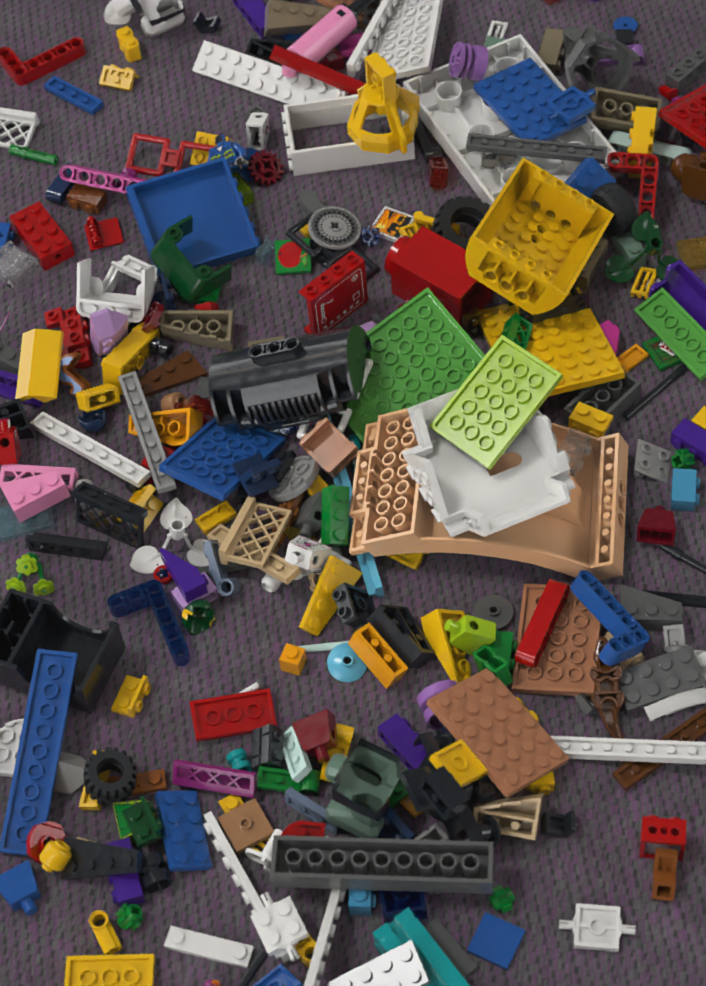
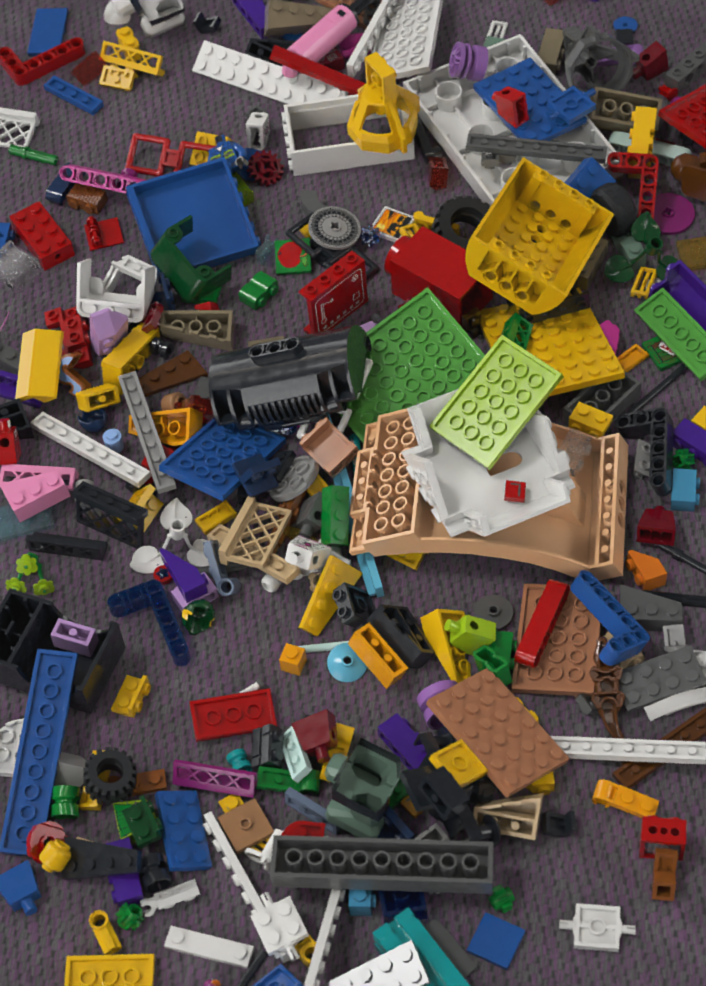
none -> blue tile [27,8,69,56]
none -> lavender brick [51,618,99,657]
none -> green wheel [51,785,80,819]
none -> clear red panel [69,51,108,86]
none -> yellow fence [99,41,165,77]
none -> light blue brick [103,429,124,453]
none -> white plate [140,879,200,917]
none -> green brick [238,271,279,311]
none -> red torso [492,86,529,128]
none -> red tile [504,480,526,503]
none -> light orange plate [592,779,659,818]
none -> black beam [615,407,674,497]
none -> orange slope [625,550,667,590]
none -> dark red torso [632,40,669,81]
none -> magenta piece [647,193,695,235]

